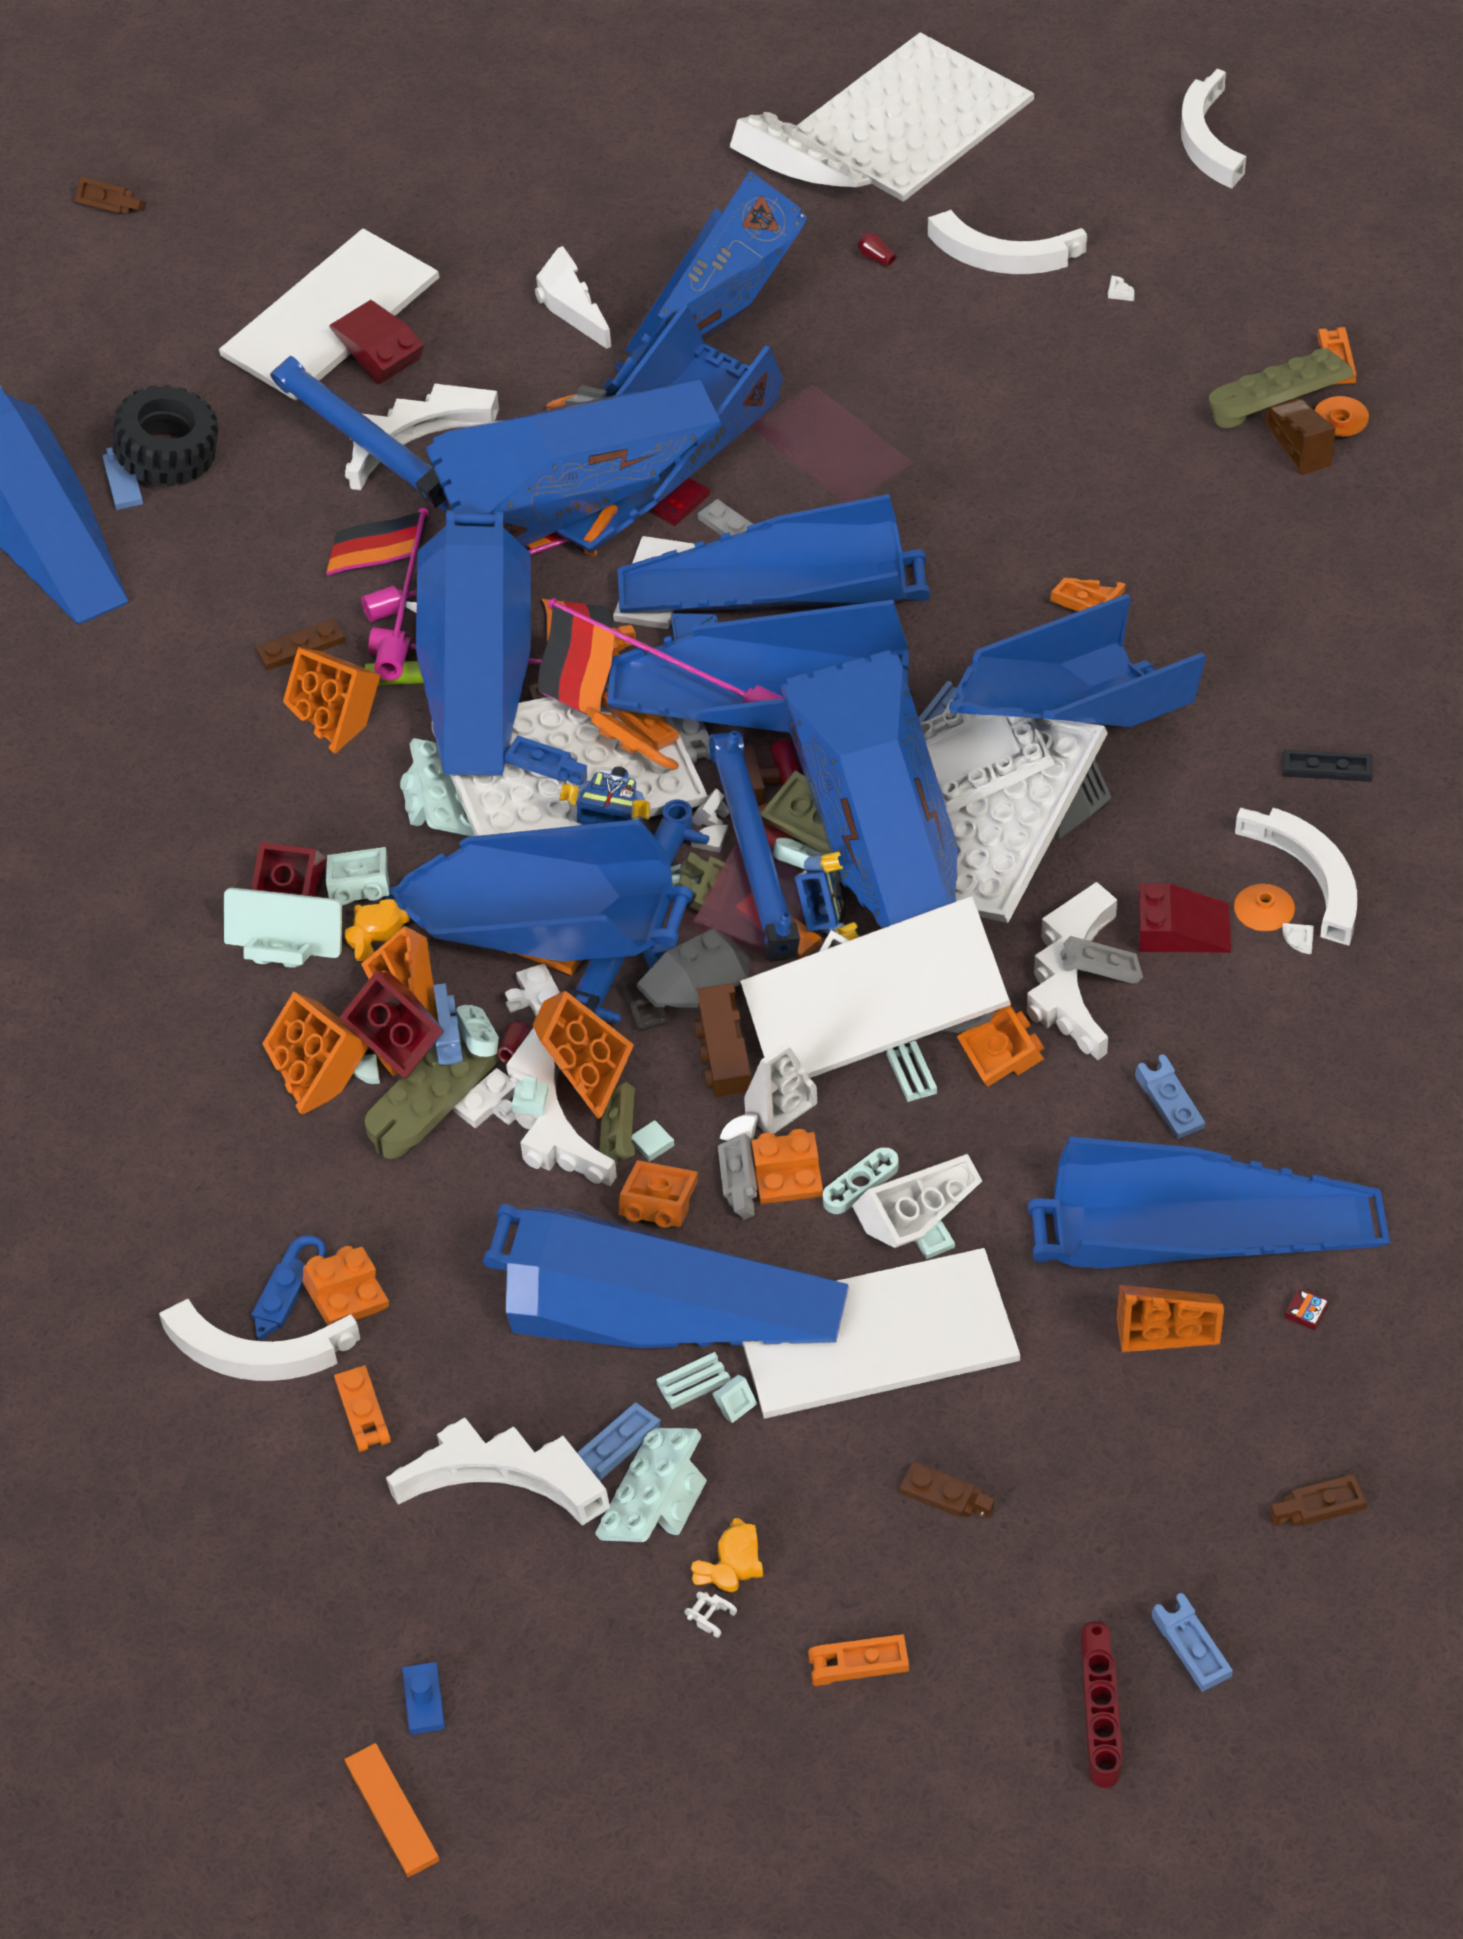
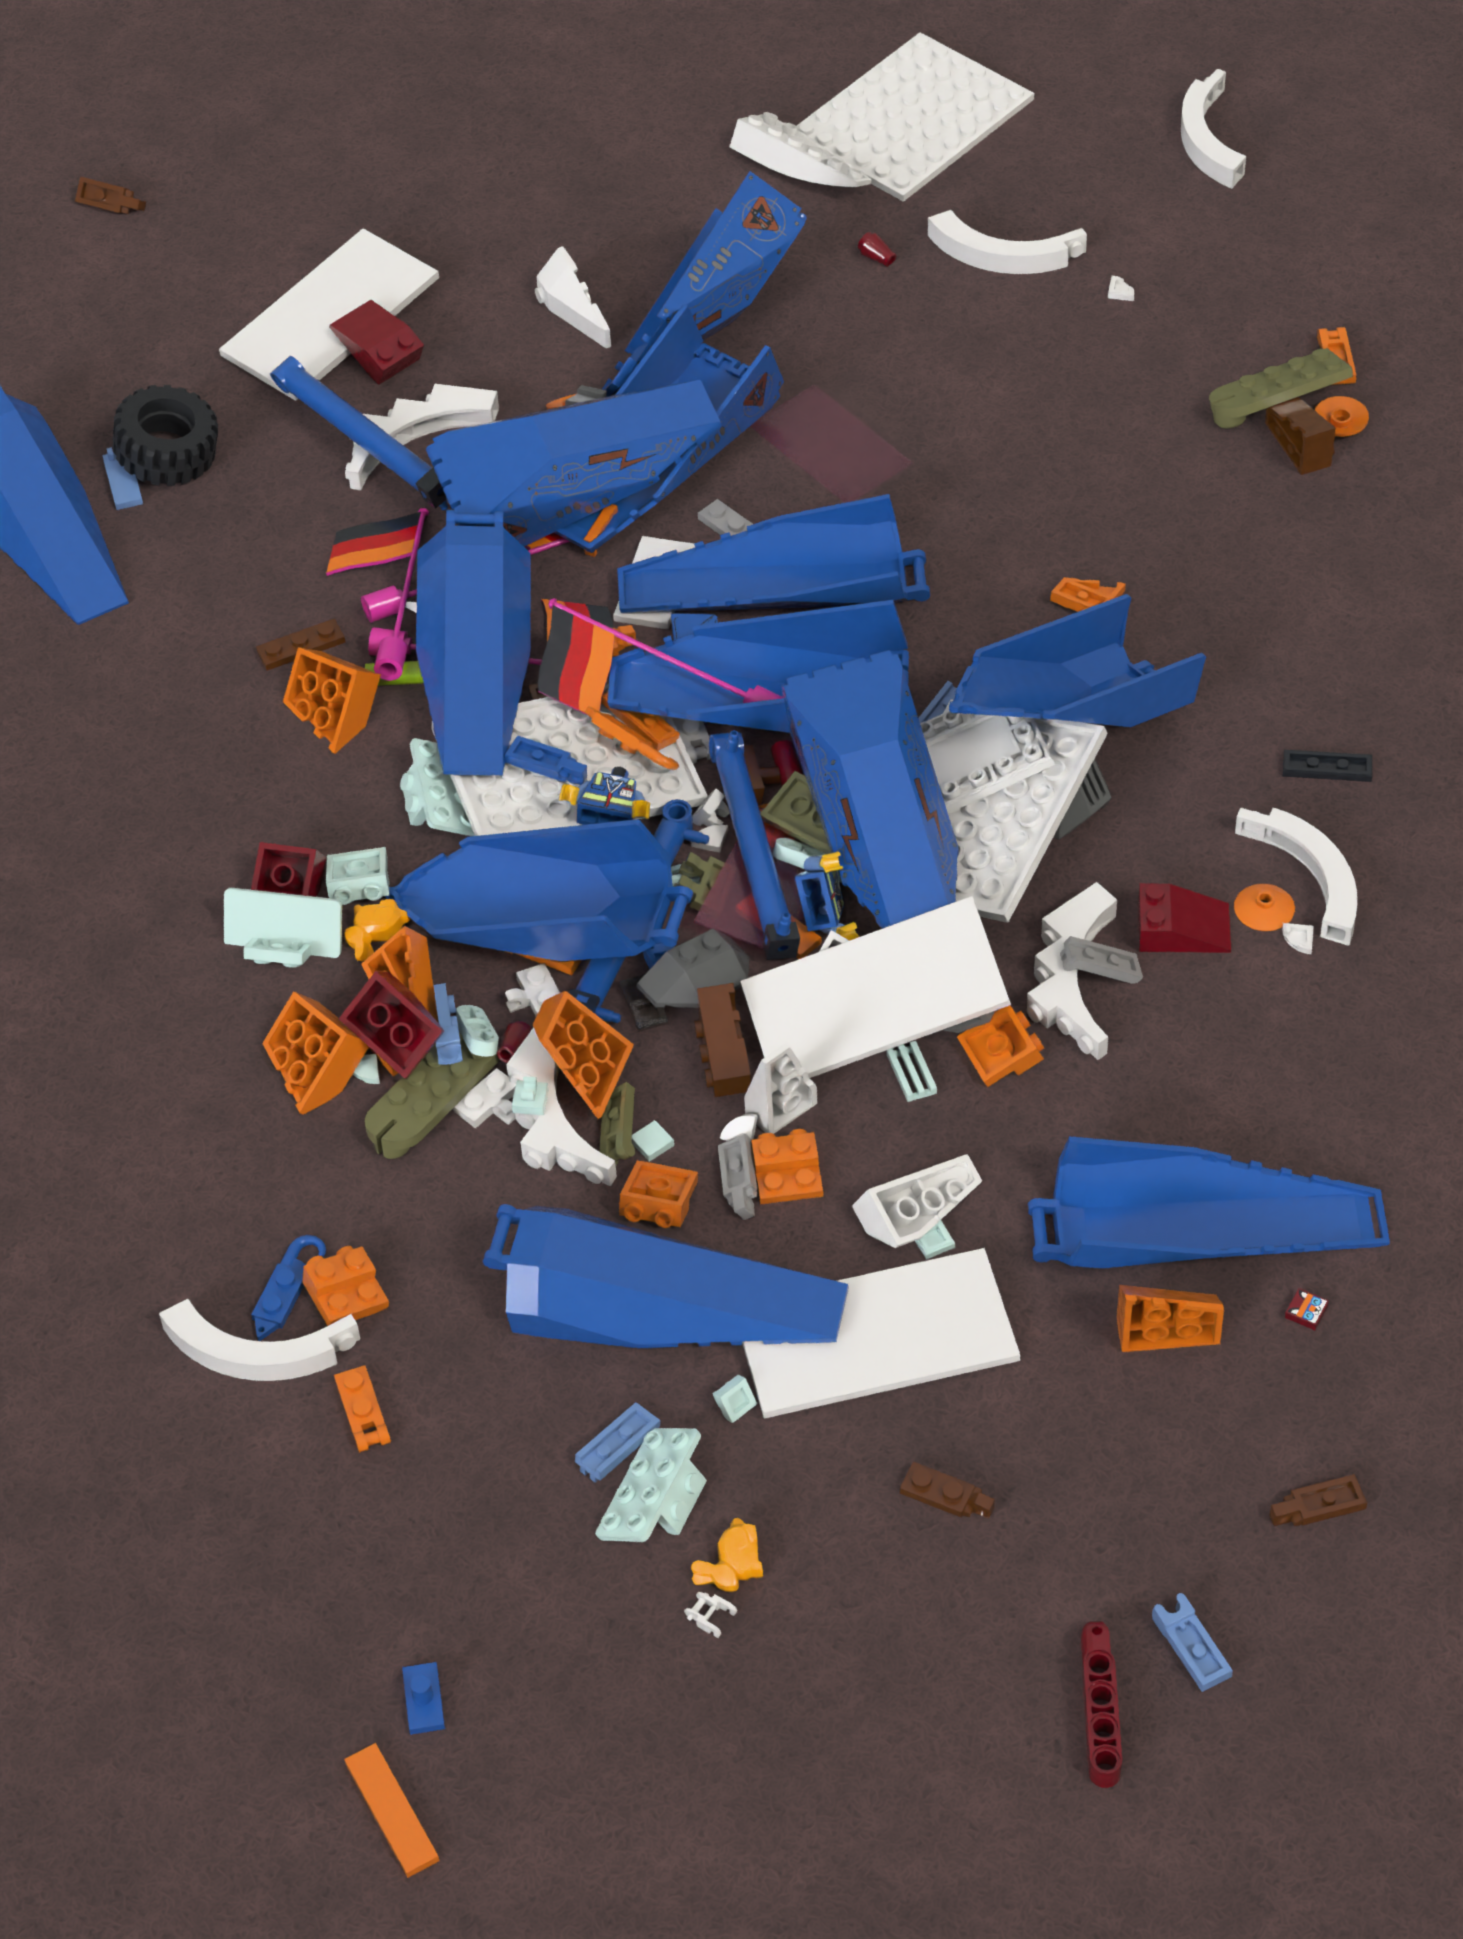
white arch [386,1418,610,1525] -> none
dark red tile [654,478,710,526] -> none
light aqua tile [656,1352,730,1409] -> none
orange plate [808,1634,909,1686] -> none
light aqua beam [823,1148,899,1214] -> none
medium blue plate [1135,1054,1206,1139] -> none

